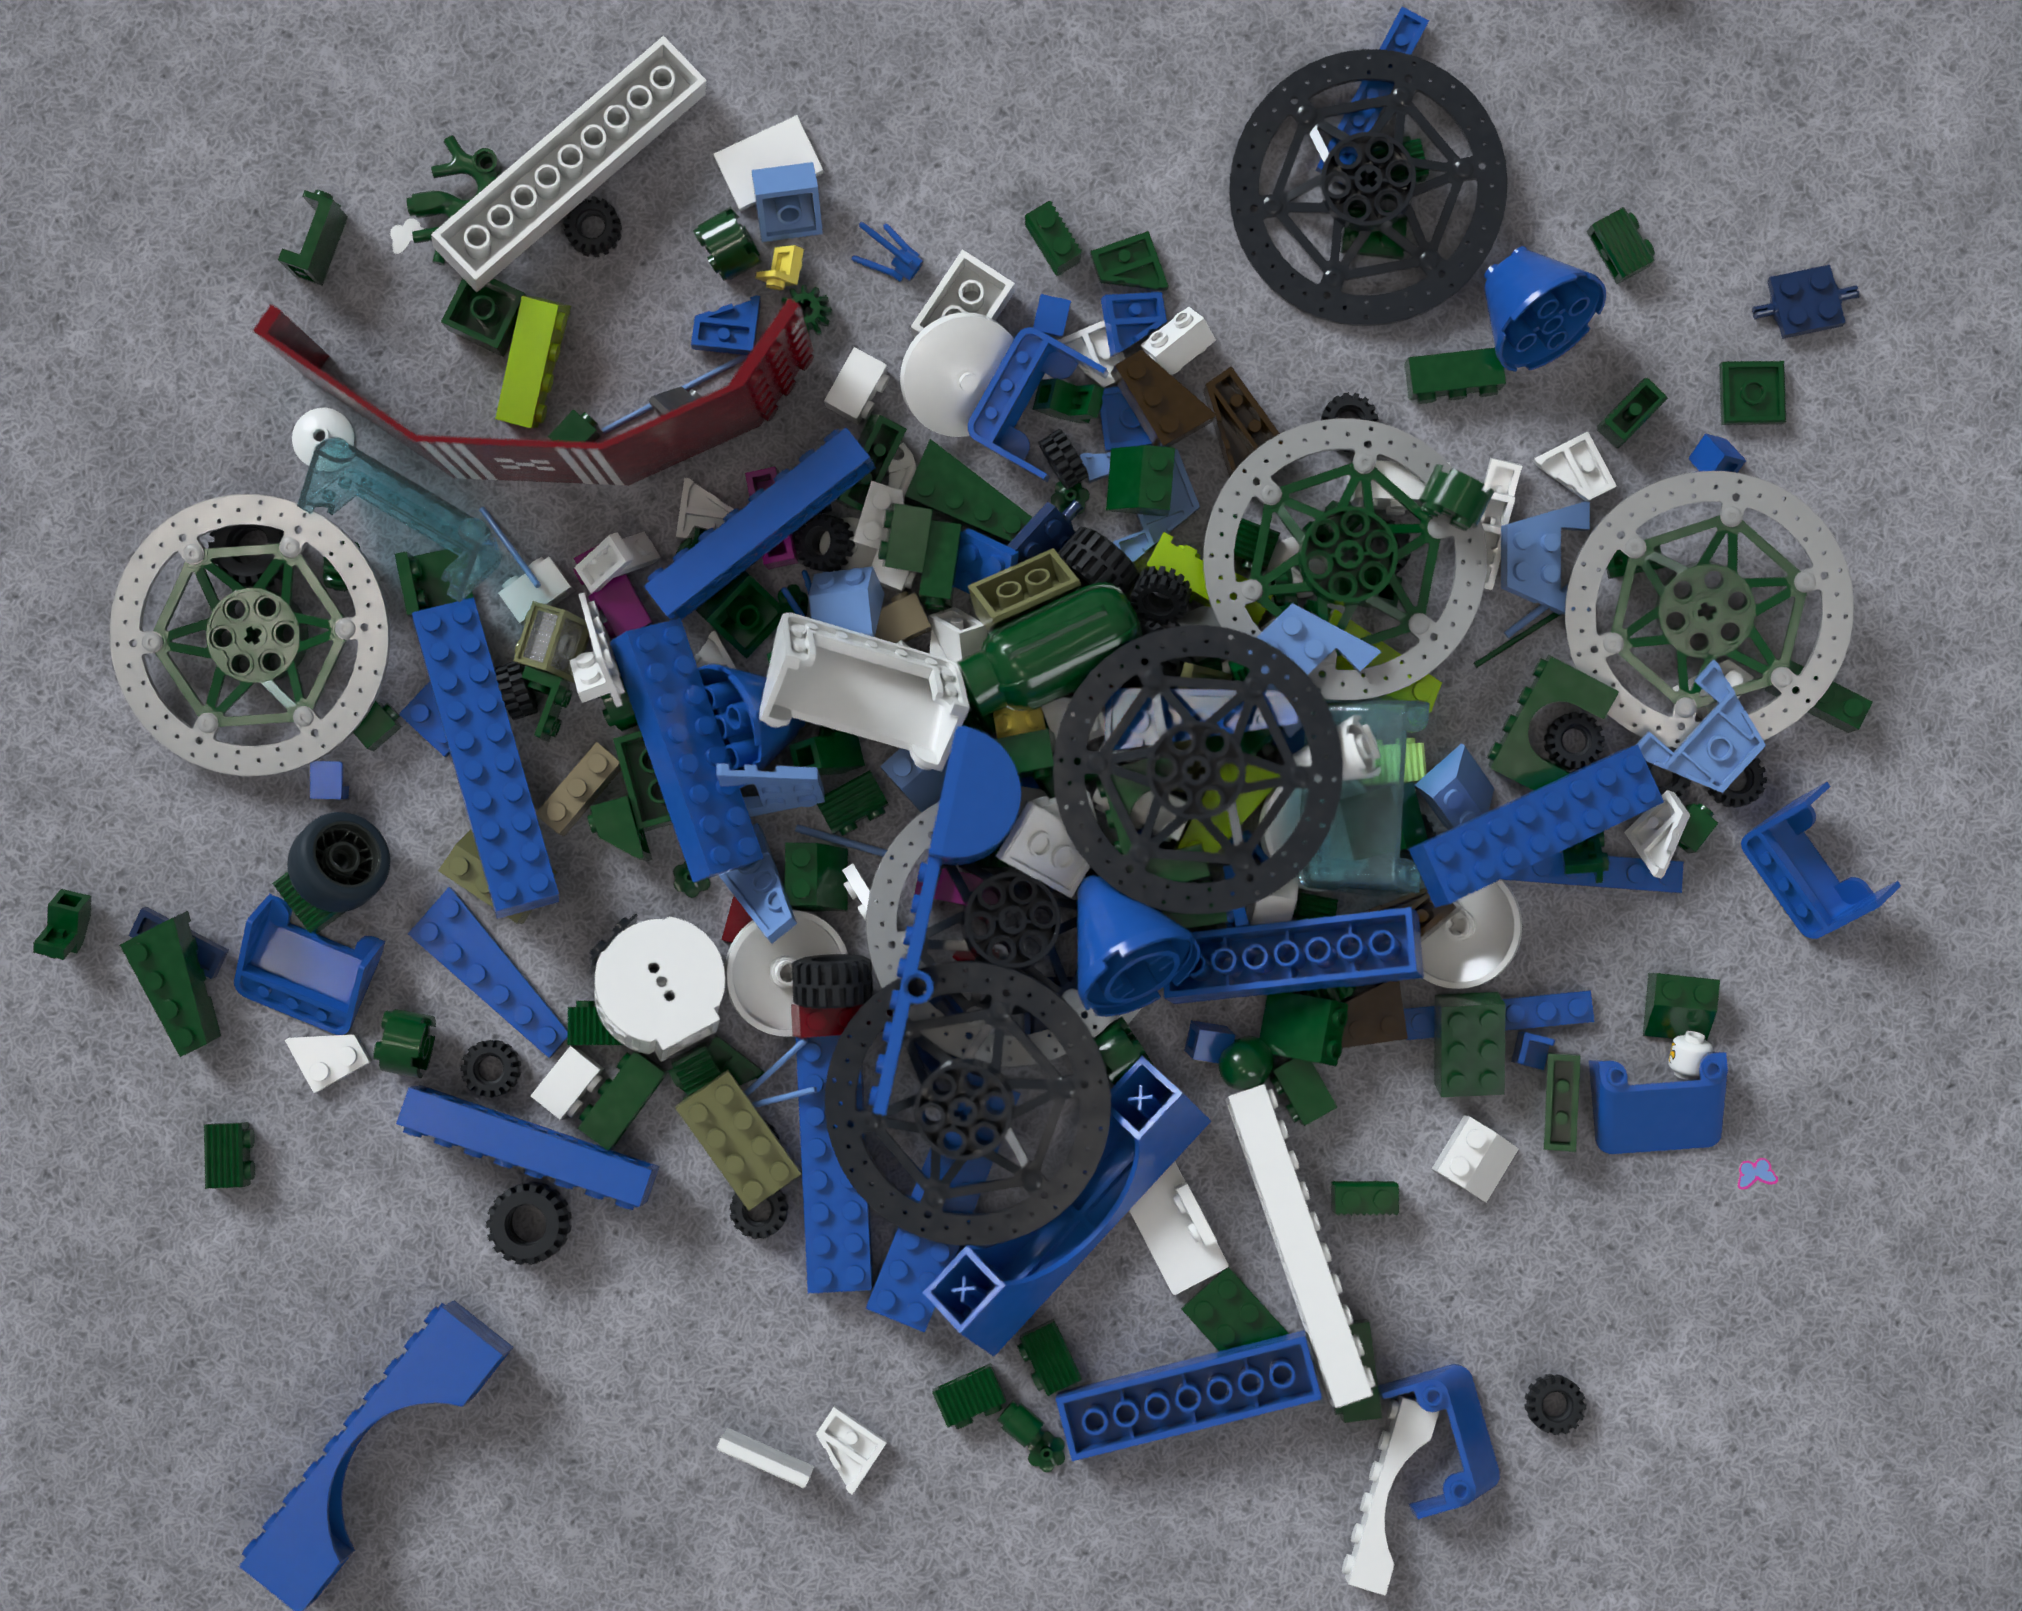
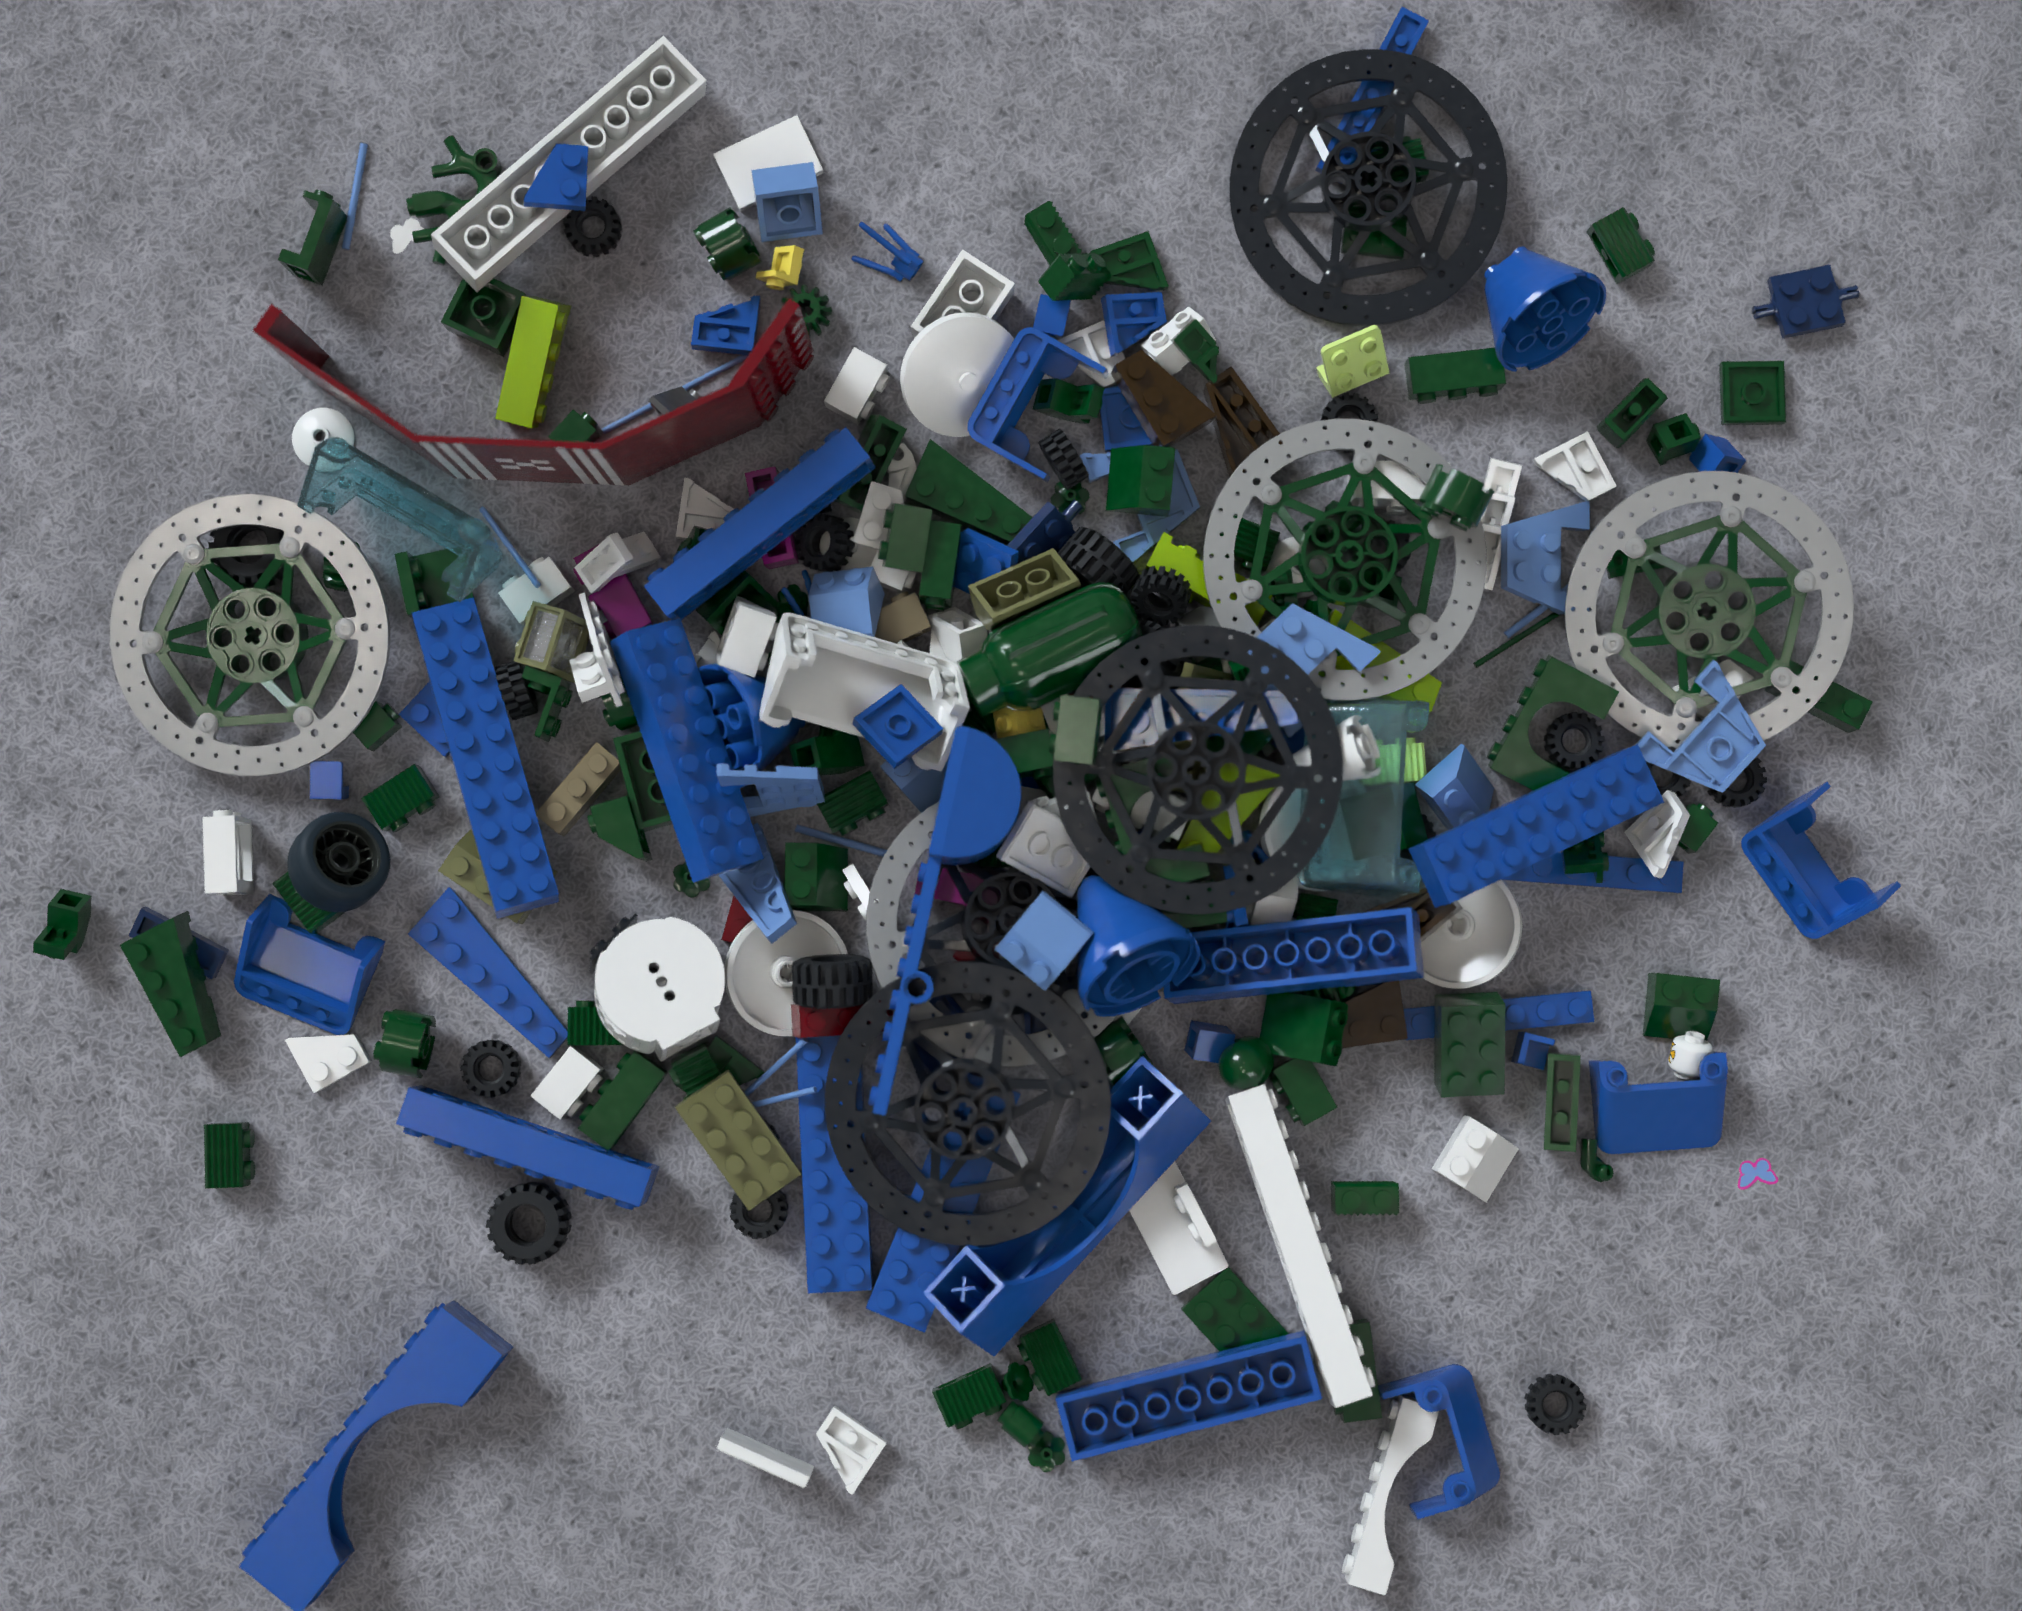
none -> white window [202,810,254,896]
none -> medium blue axle [342,143,368,250]
none -> dark green brick [361,764,440,833]
none -> blue wing [524,144,588,211]
none -> white slope [715,596,779,678]
none -> blue plate [852,684,944,769]
none -> medium blue slope [995,891,1093,991]
none -> dark green plant [1002,1362,1034,1402]
none -> dark green brick [1038,253,1111,301]
none -> brick [1049,695,1103,765]
none -> dark green slope [1170,319,1219,384]
none -> yellowish green bracket [1316,325,1389,398]
none -> dark green arm [1580,1138,1614,1182]
none -> dark green brick [1646,413,1701,466]

